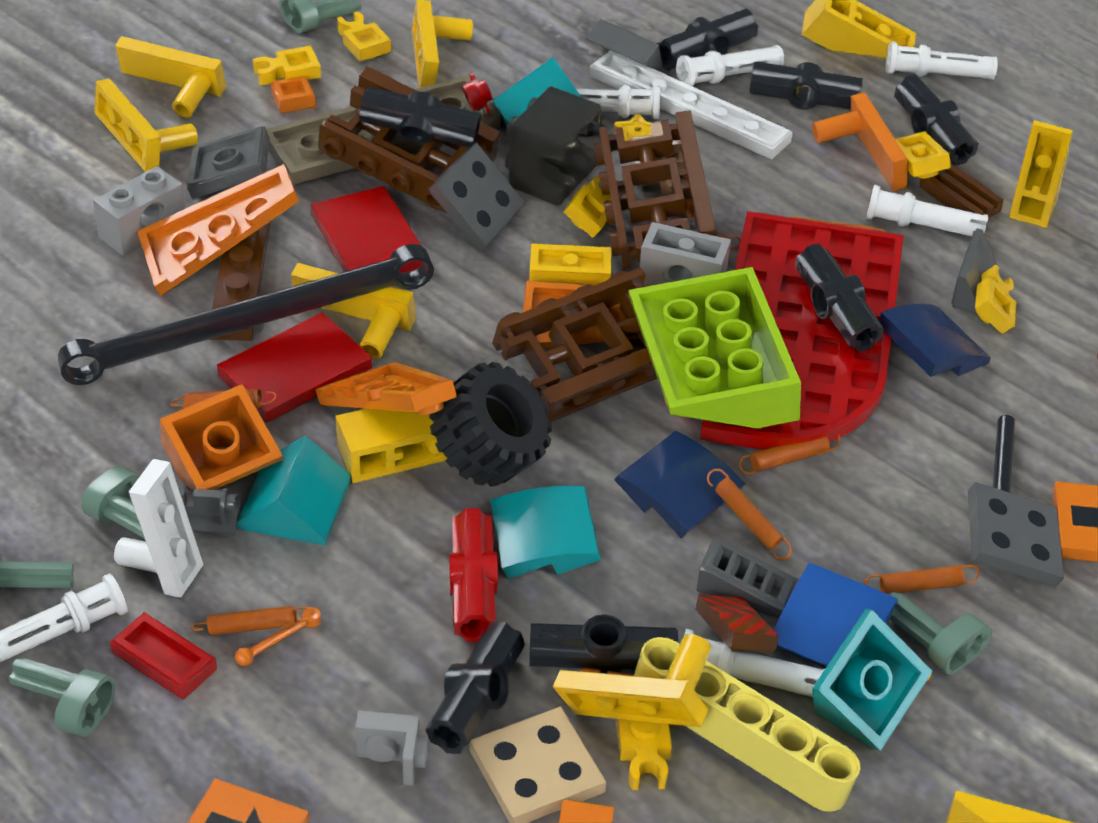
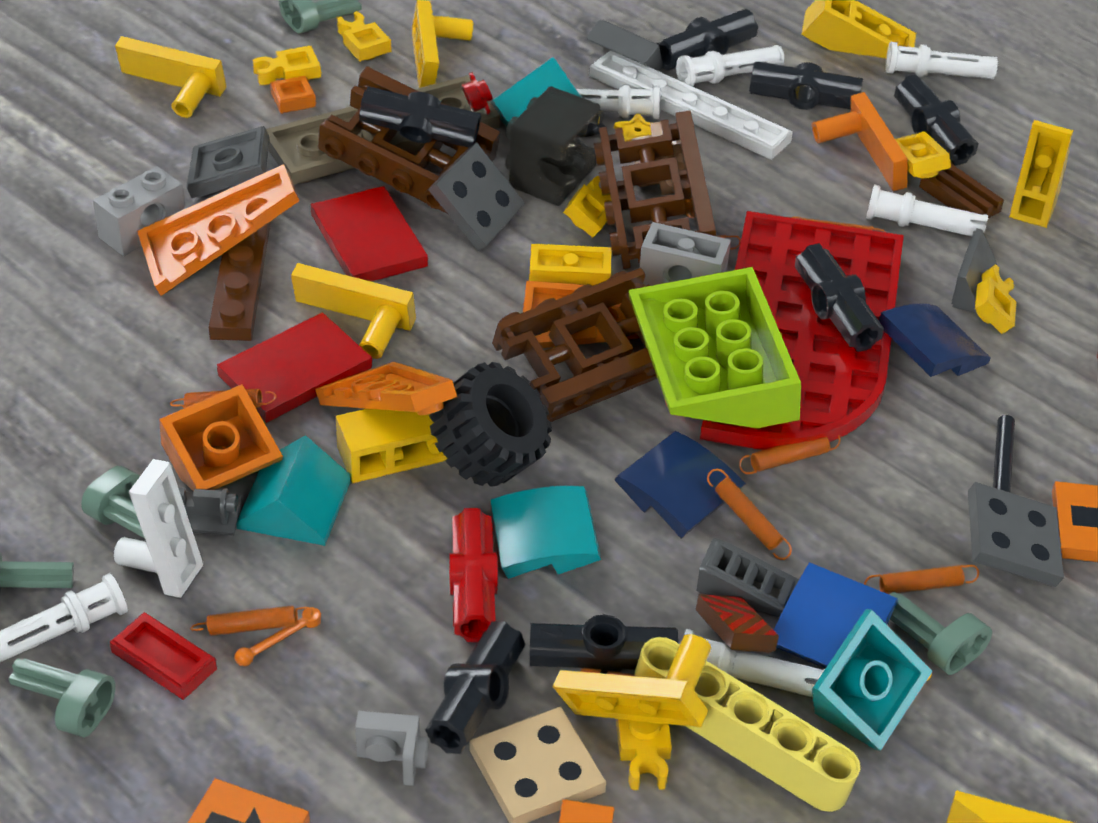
black piece [58,244,434,385] -> none
yellow piece [94,78,198,172] -> none

